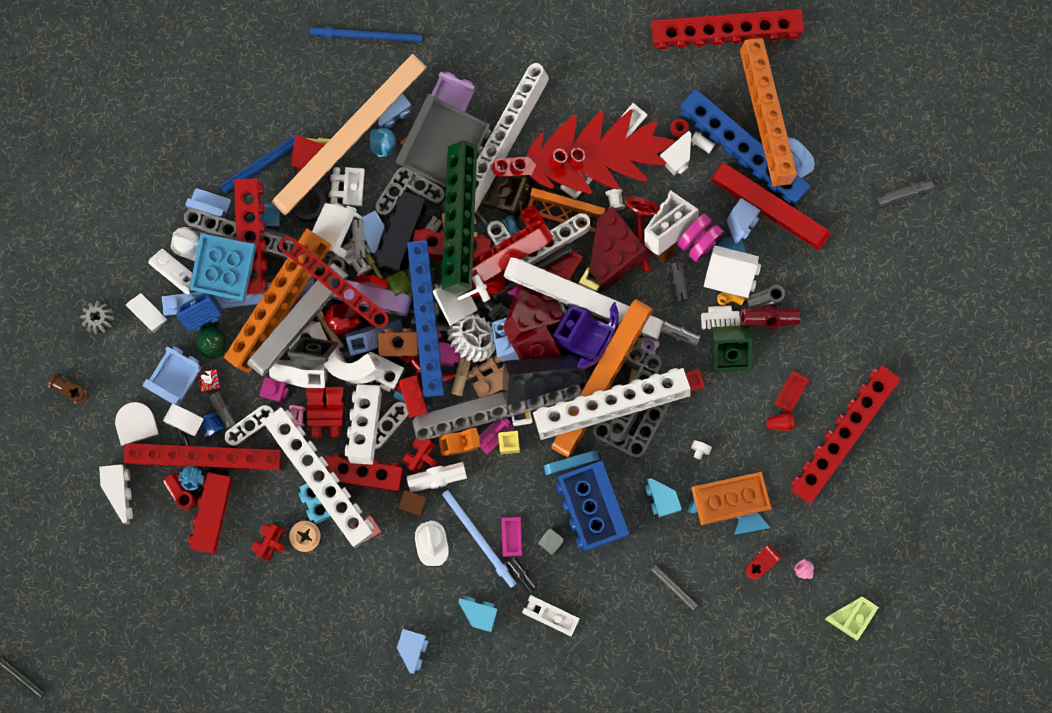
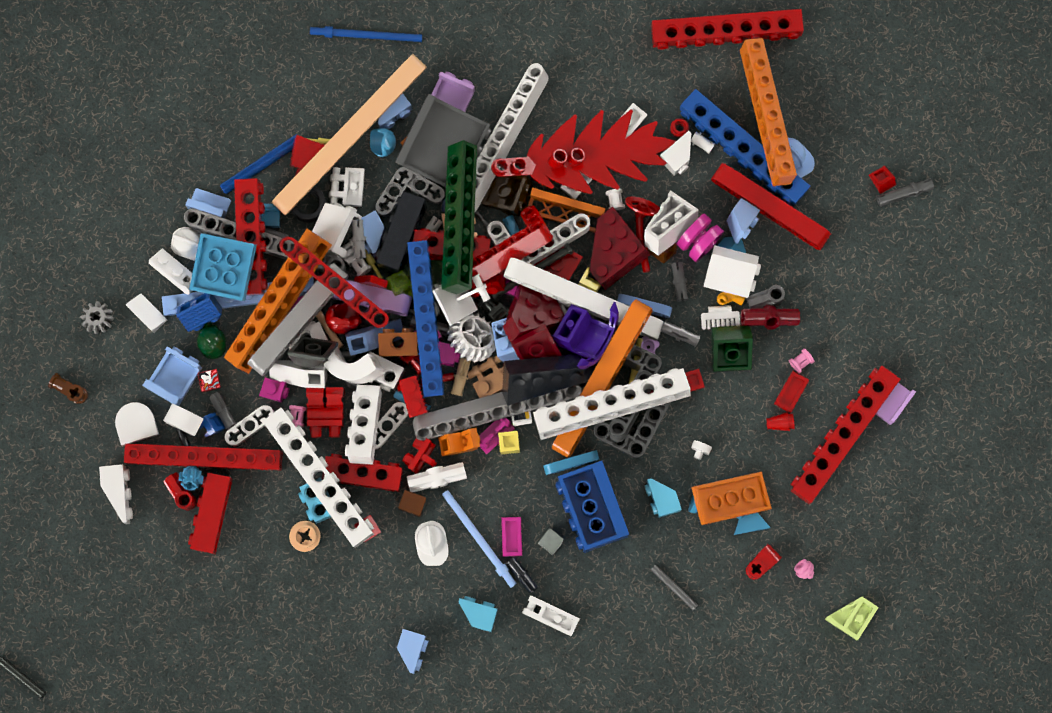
red hips [251,524,286,562] -> none
none -> medium blue beam [617,294,672,318]
none -> bright pink bush [789,349,815,374]
none -> red slope [869,166,896,194]
none -> lavender panel [876,383,916,425]

